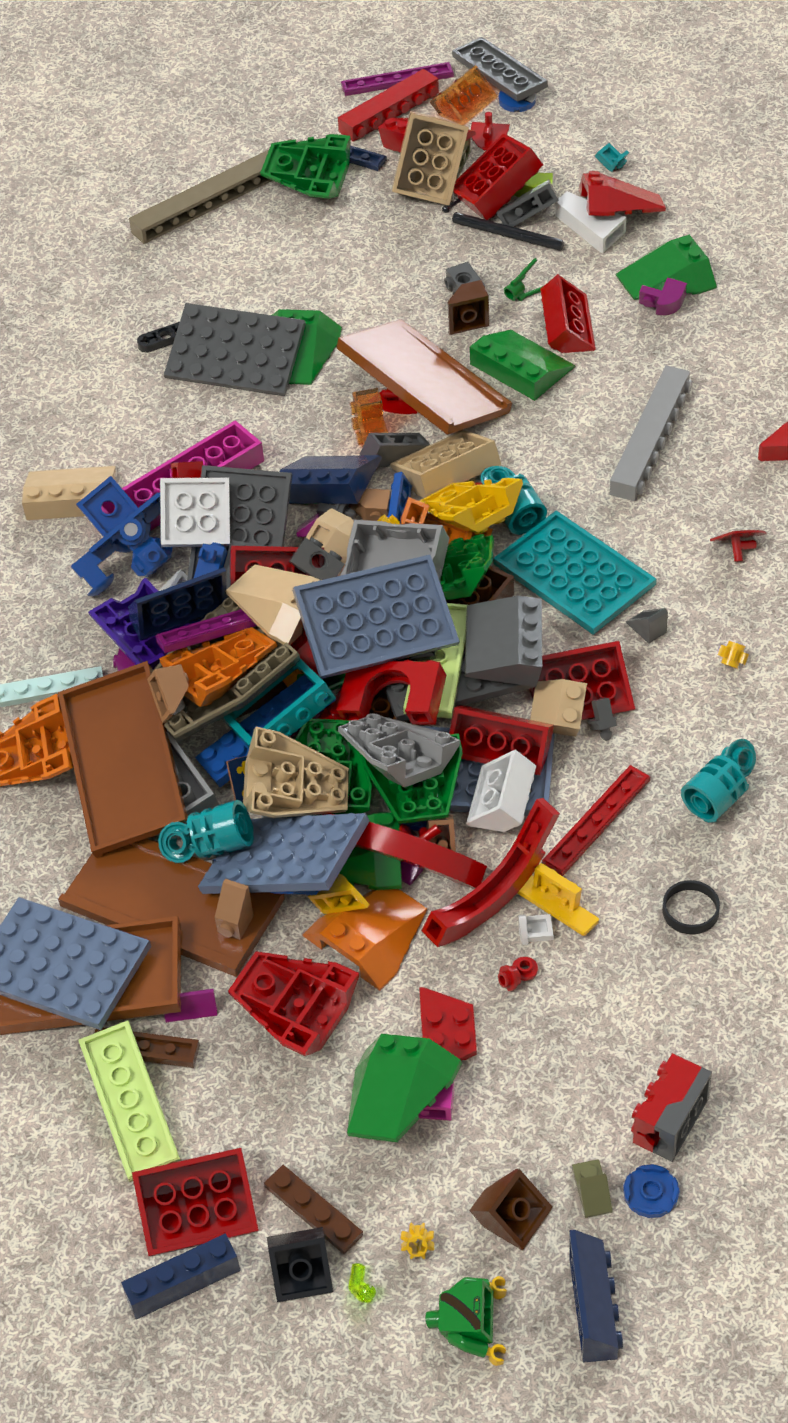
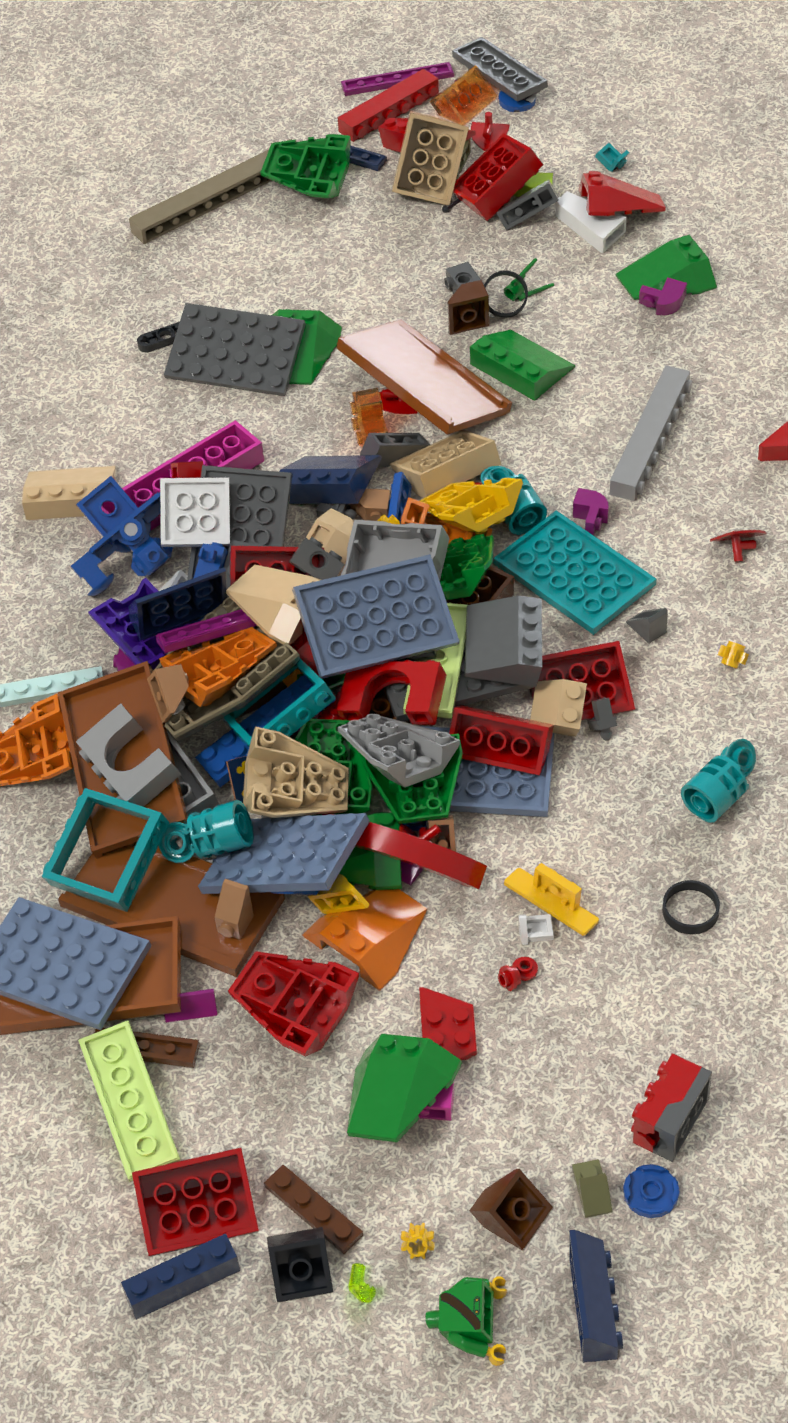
magenta slope [296,513,319,537] -> none
red arch [421,798,560,947] -> none
black axle [452,212,564,251] -> none
white slope [466,750,536,832] -> none
red slope [540,274,596,353] -> none
red tile [542,765,650,876] -> none
none -> teal window [41,788,170,912]
none -> light grey arch [76,703,181,807]
none -> black tyre [484,270,528,318]
none -> magenta brick [573,488,609,536]

